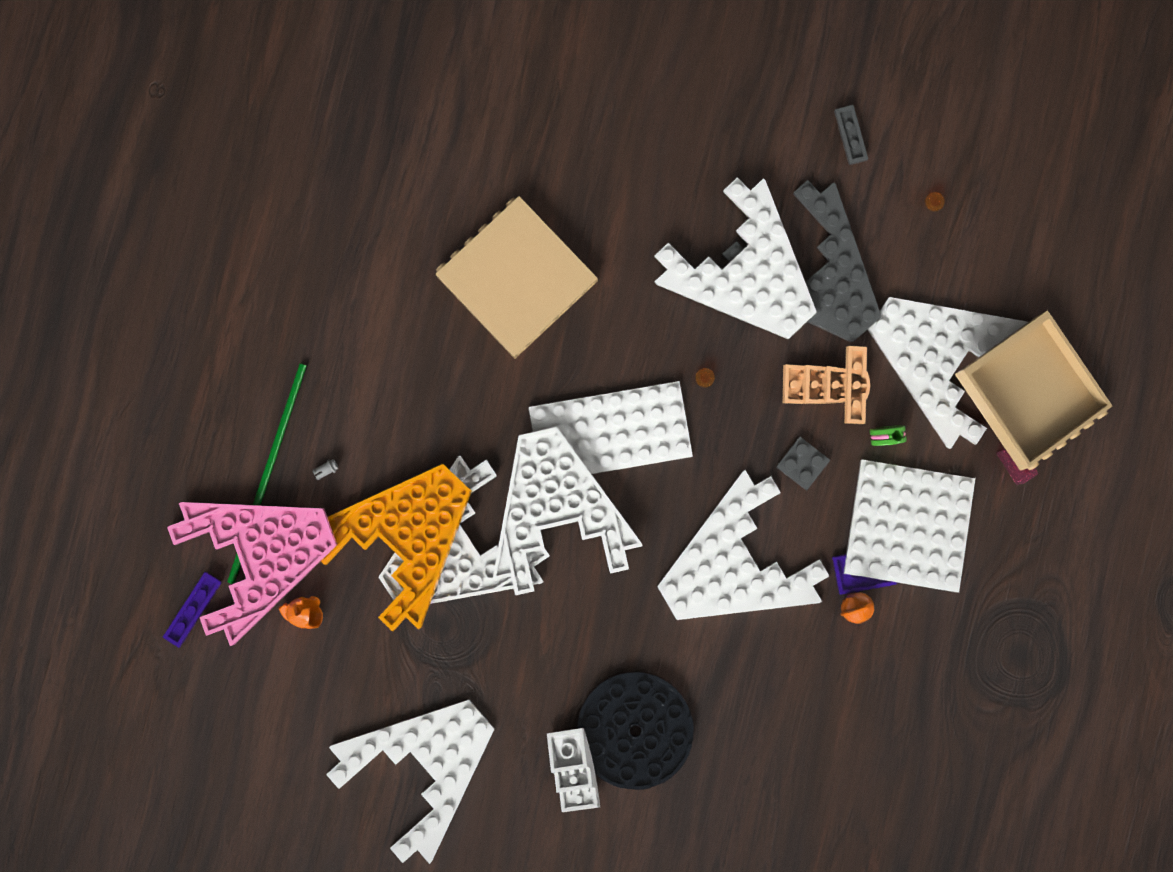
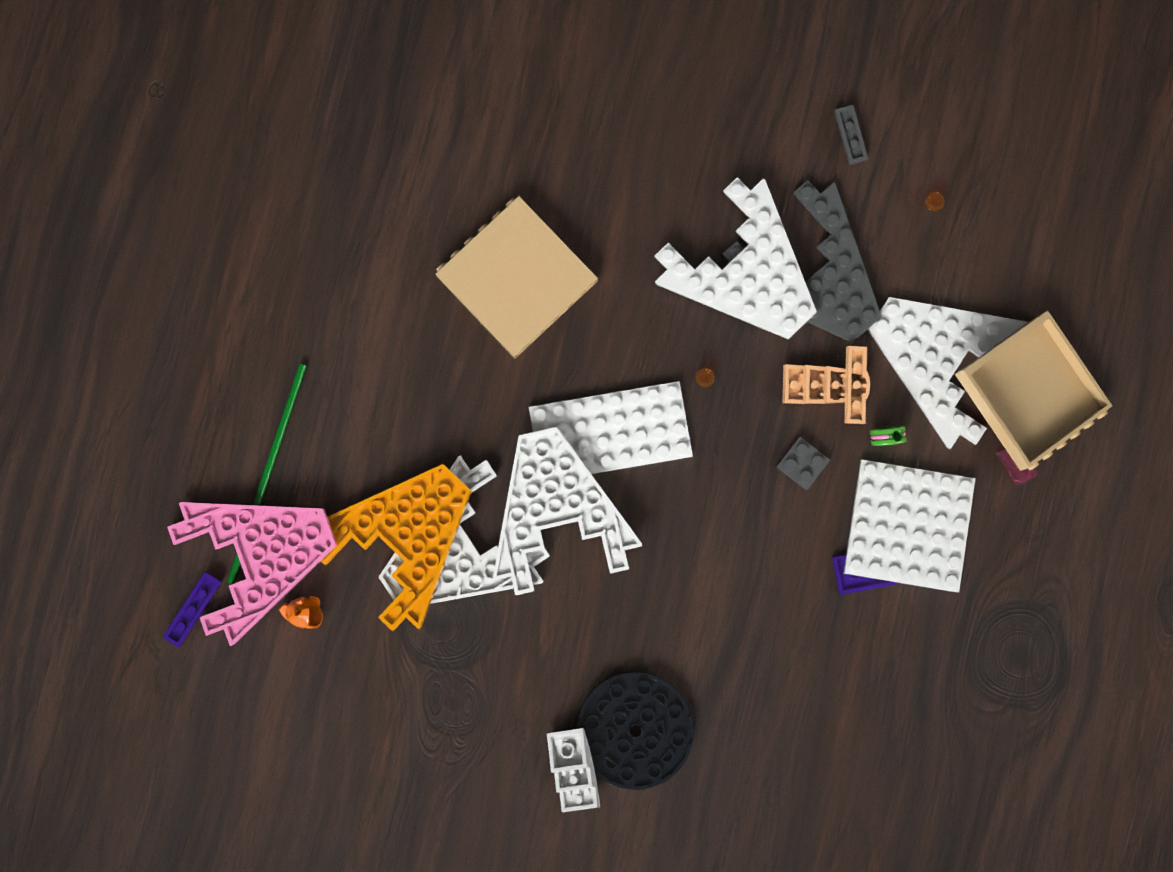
light grey pin [313,459,339,480] -> none
white wing [326,700,495,864] -> none
white wing [657,470,829,620] -> none
orange helmet [841,592,874,624] -> none

